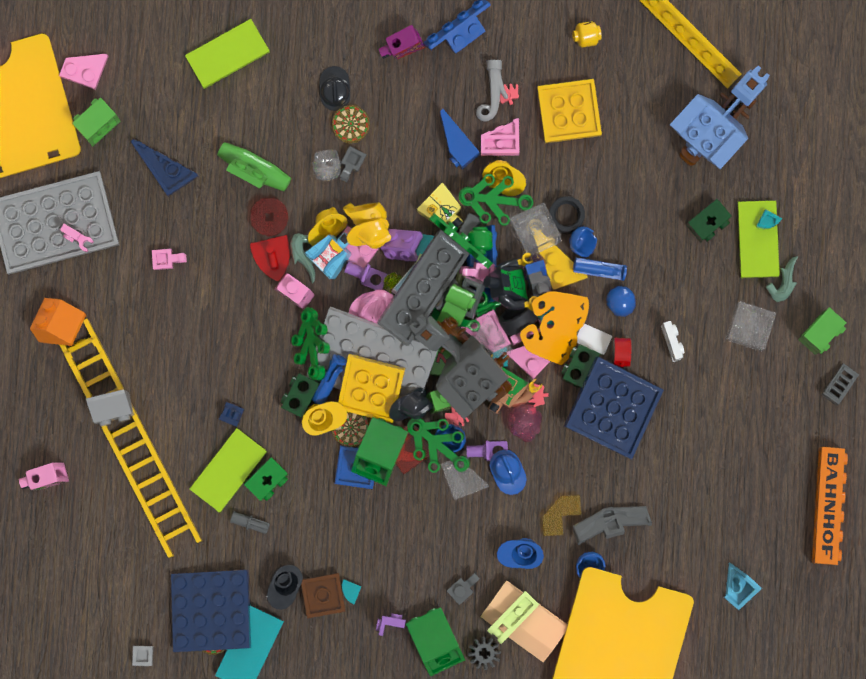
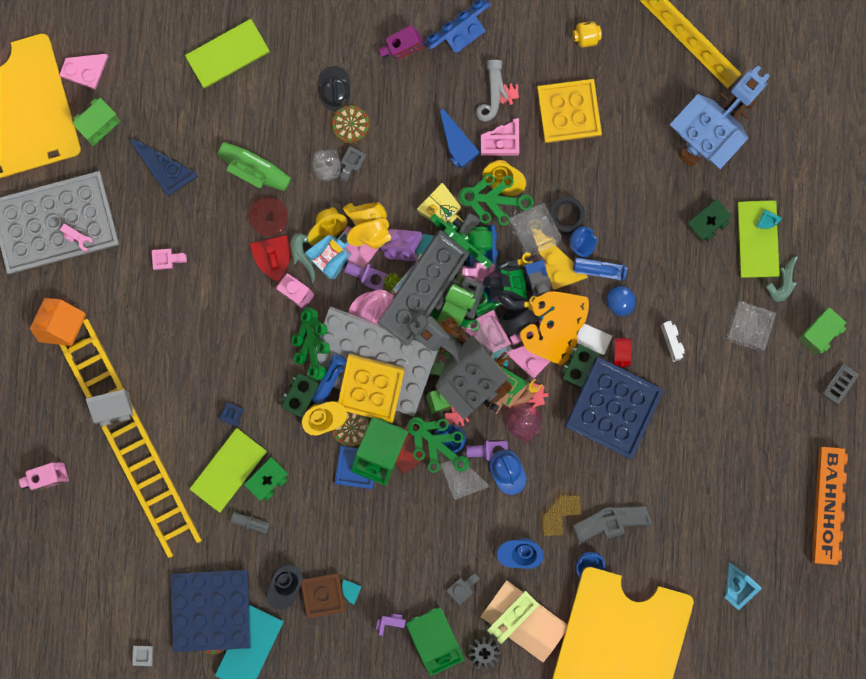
black piece [389,388,433,421] -> none

